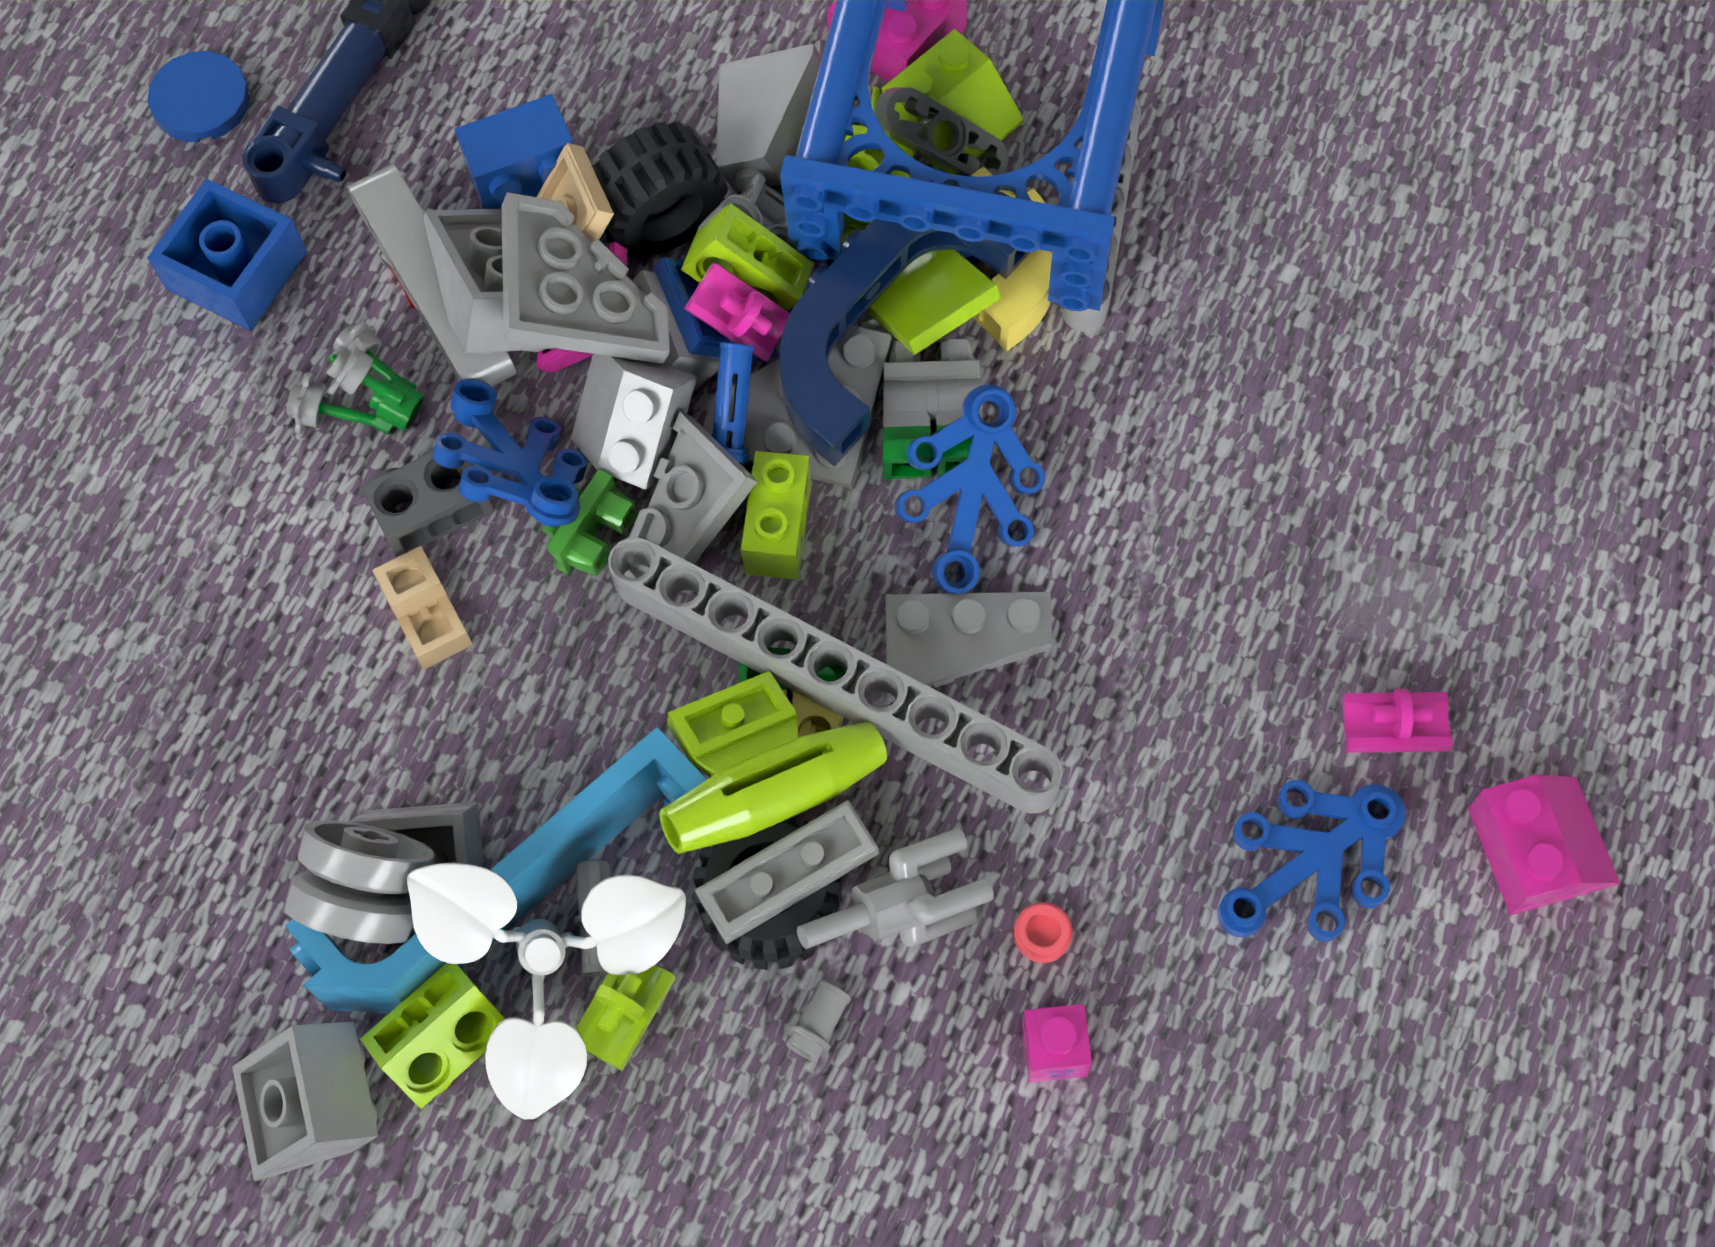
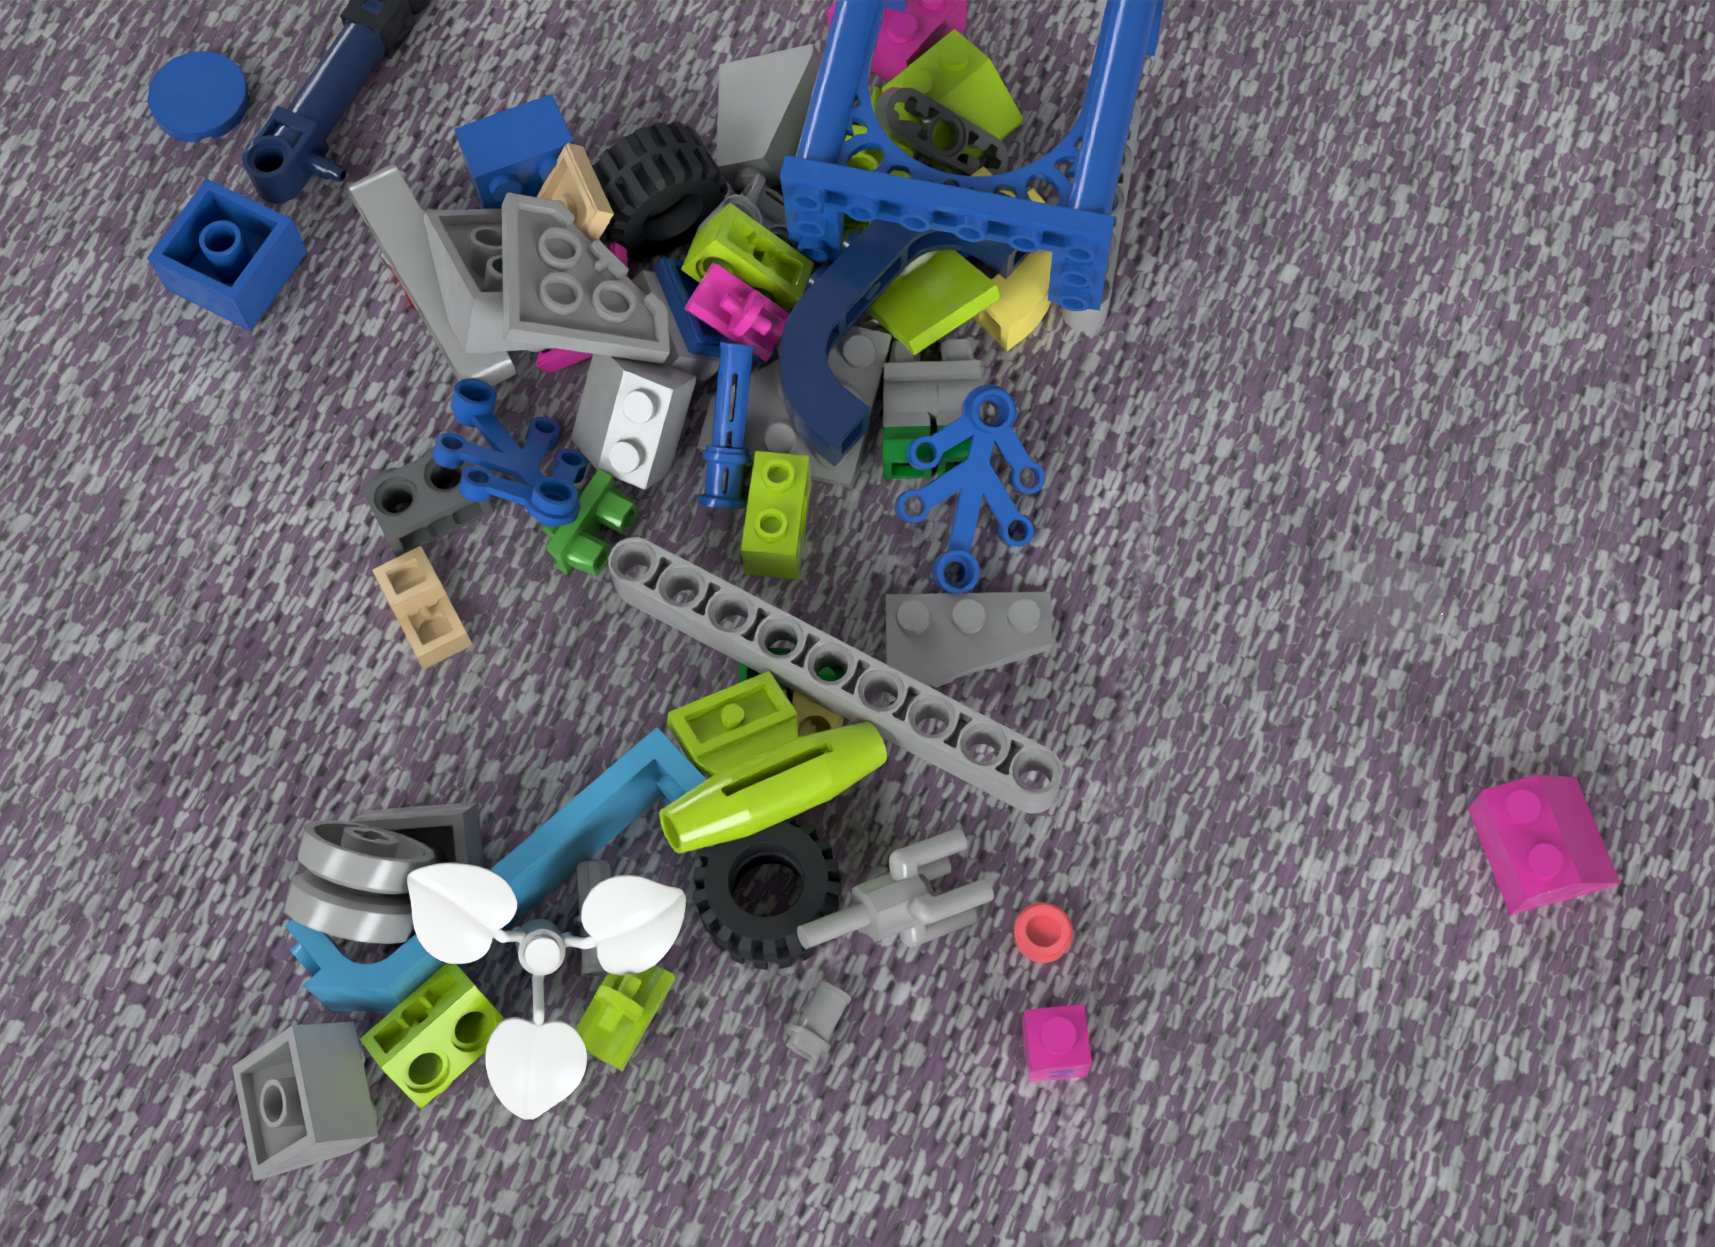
plant [286,321,425,435] -> none
light grey wing [624,411,758,578] -> none
light grey tile [695,800,879,945] -> none
blue plant [1217,780,1406,942] -> none
dark pink hips [1342,689,1453,753] -> none

